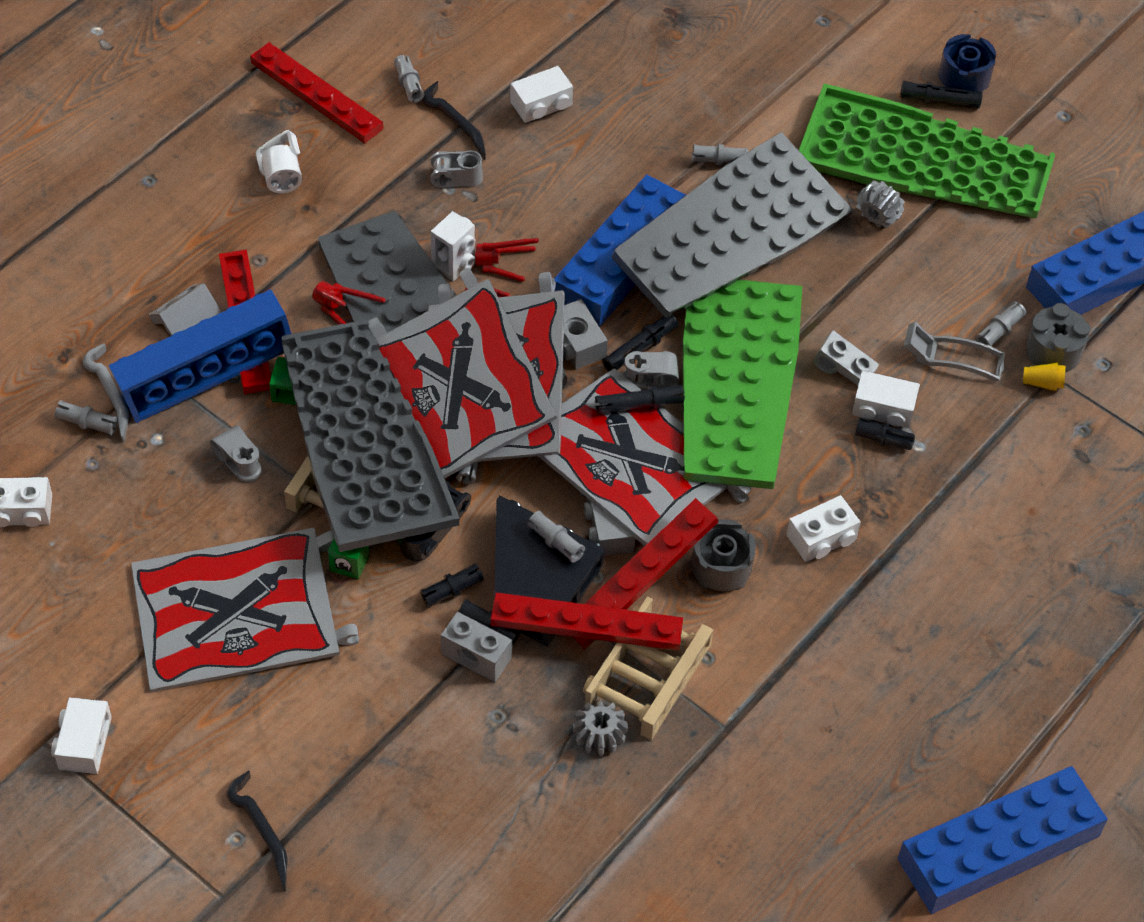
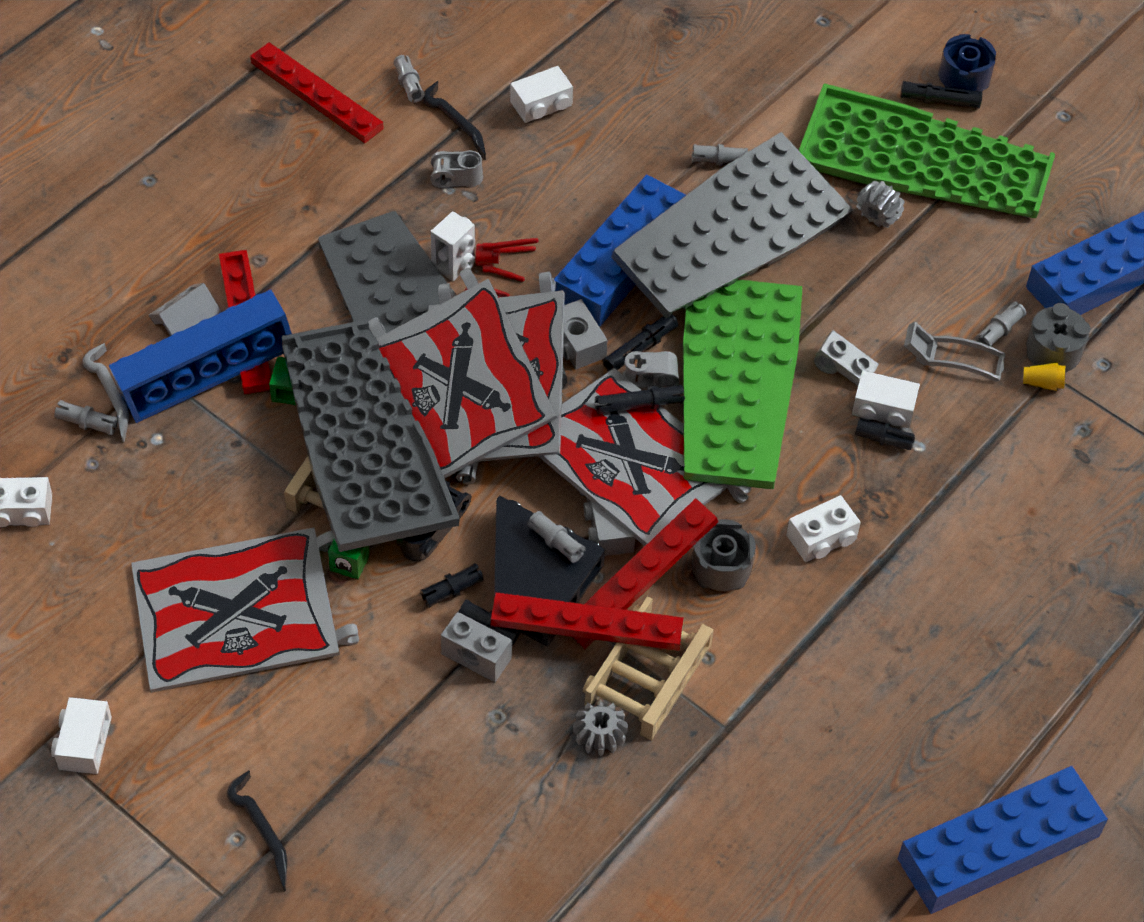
light grey piece [210,425,262,482] -> none
white piece [256,130,302,194] -> none
red plant [312,281,386,325] -> none

